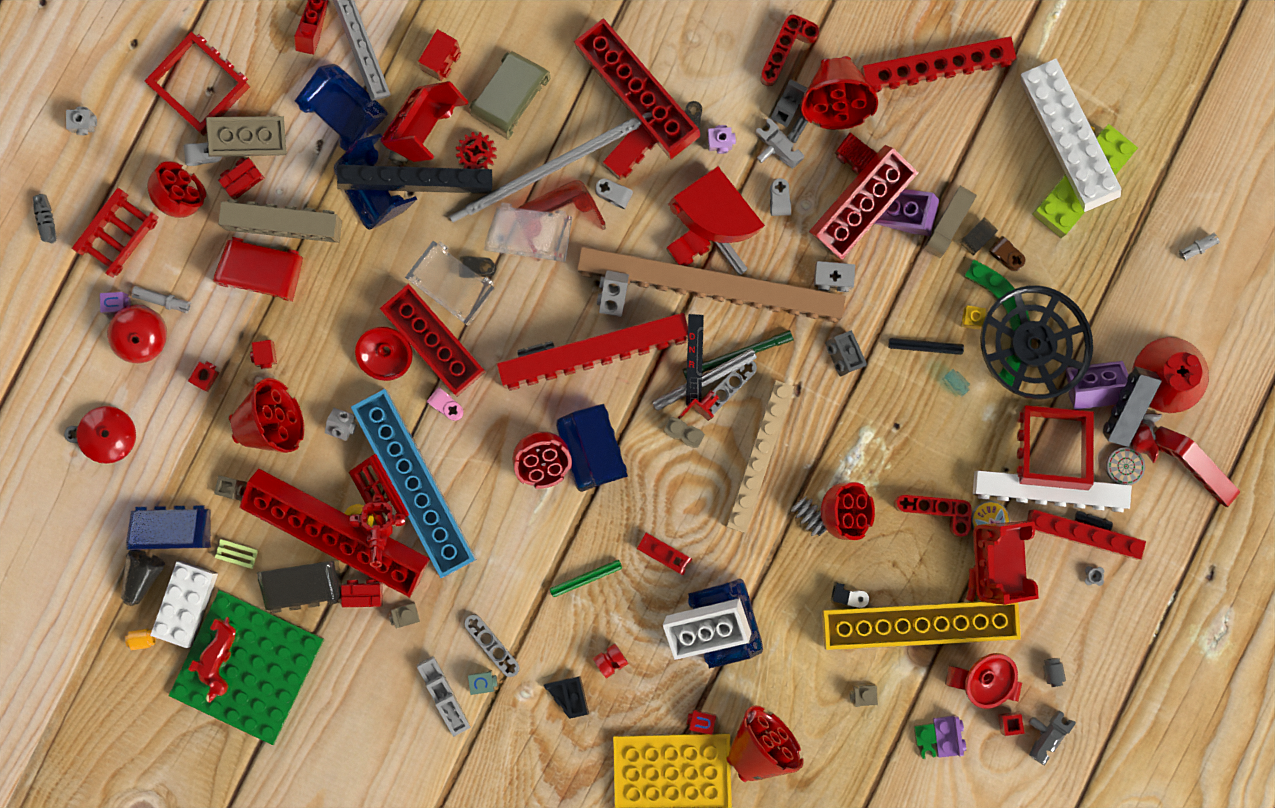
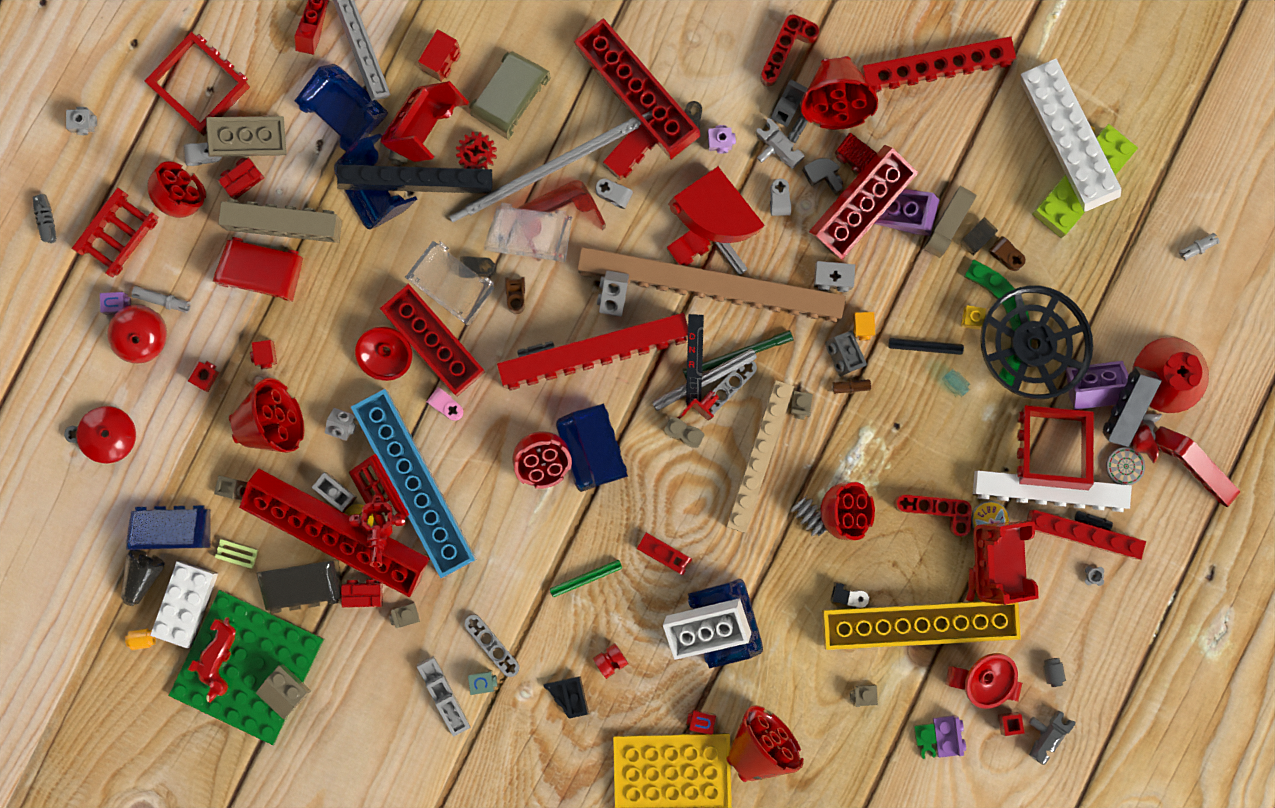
none -> dark tan slope [256,664,311,720]
none -> light grey brick [312,472,357,512]
none -> reddish brown piece [505,277,525,314]
none -> dark tan bracket [790,391,813,420]
none -> dark grey brick [802,158,843,195]
none -> reddish brown axle [833,379,871,394]
none -> light orange brick [853,312,875,341]

